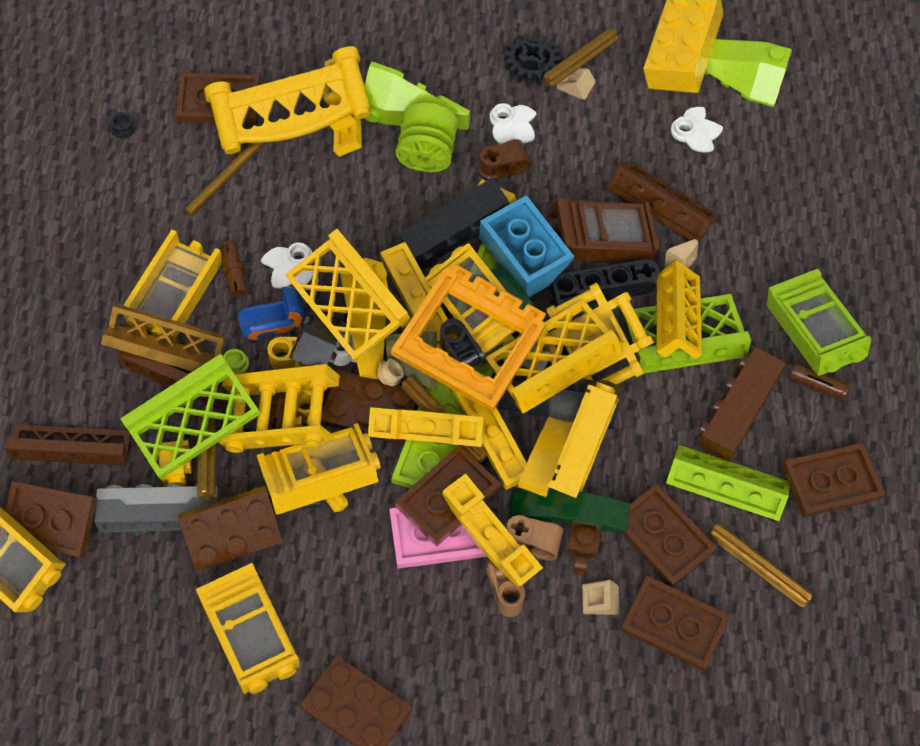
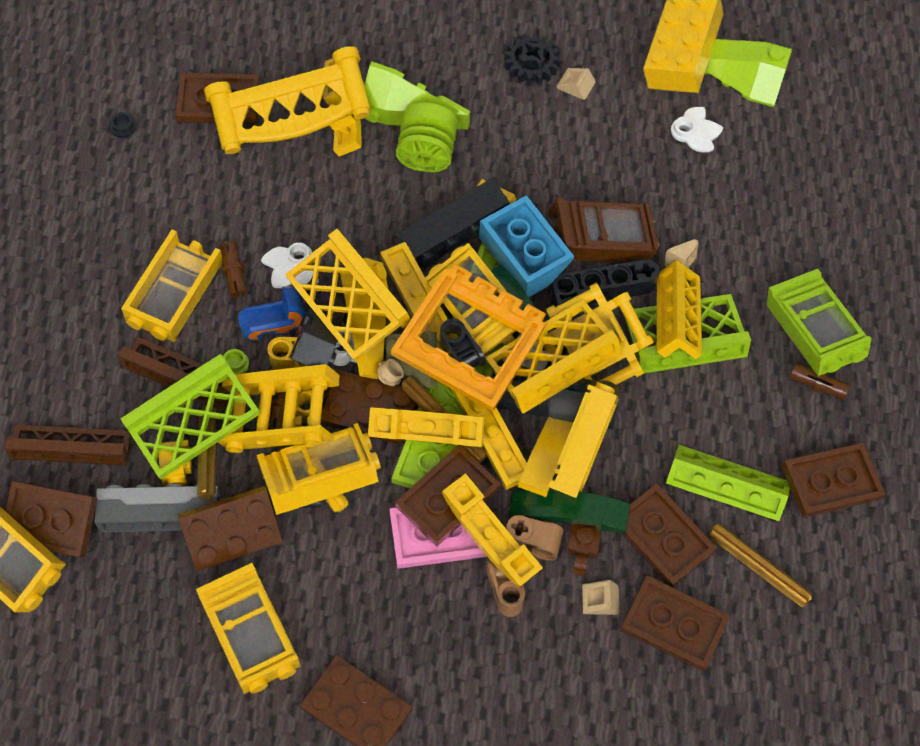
pearl gold fence [101,303,226,372] -> none
pearl gold bar [184,143,263,217] -> none
reddish brown piece [478,139,532,181] -> none
white plate [490,103,536,144] -> none
pearl gold axle [543,29,618,87] -> none
reddish brown fence [607,161,720,244] -> none
reddish brown brick [698,347,786,461] -> none

